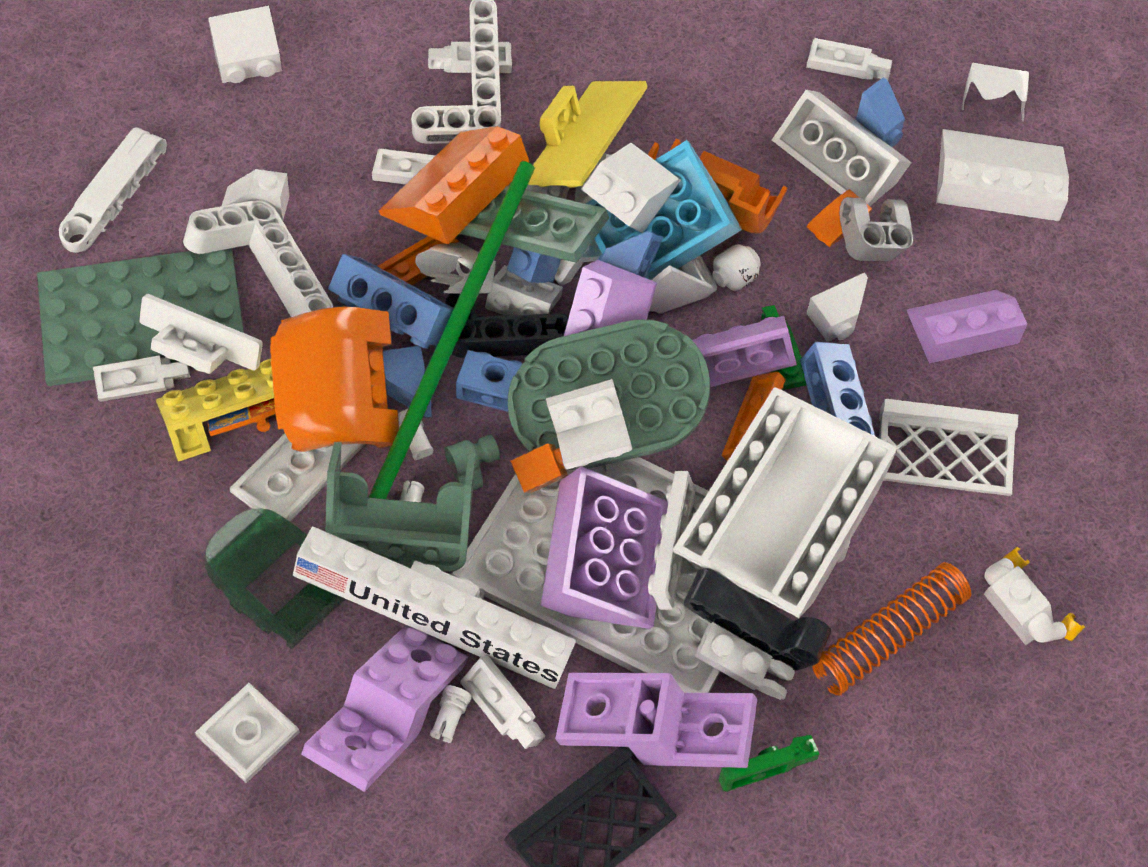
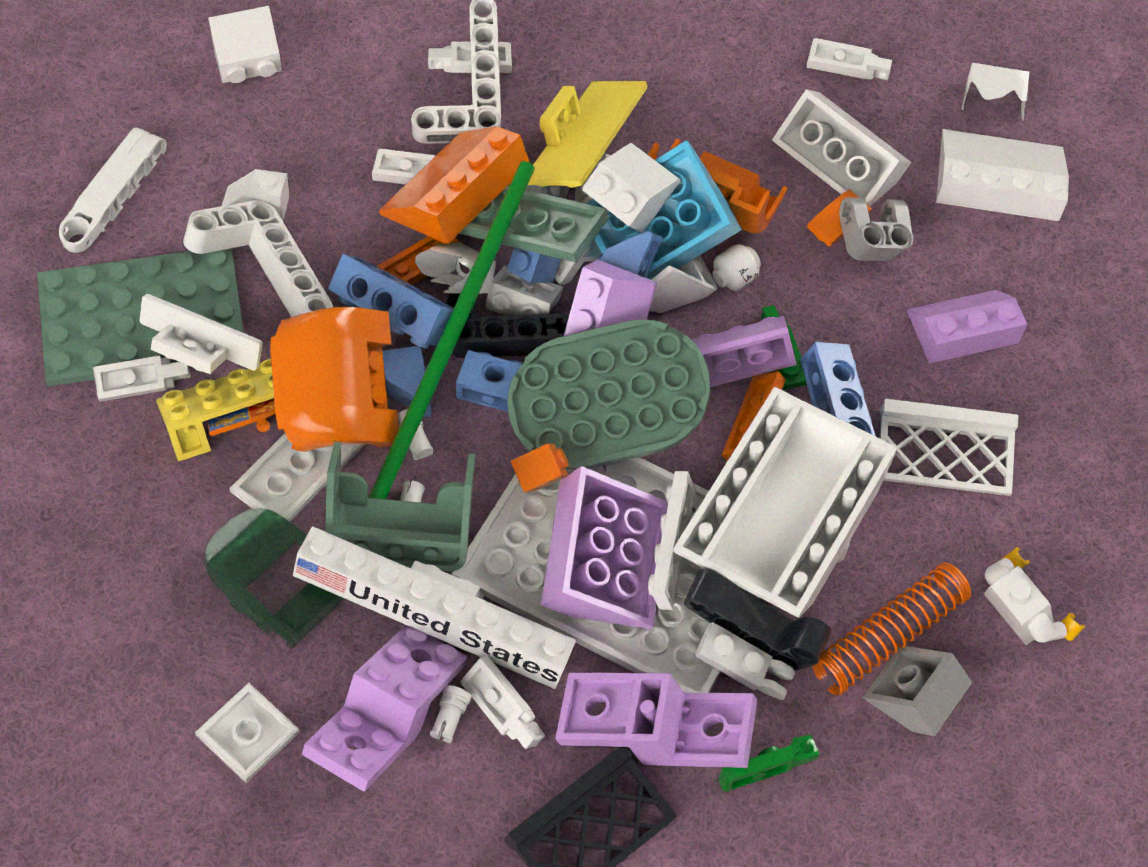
sand green piece [444,434,500,491] -> none
white bracket [546,379,632,469] -> none
white slope [806,273,868,342] -> none
medium blue slope [856,77,905,147] -> none
none -> light grey slope [862,646,972,736]

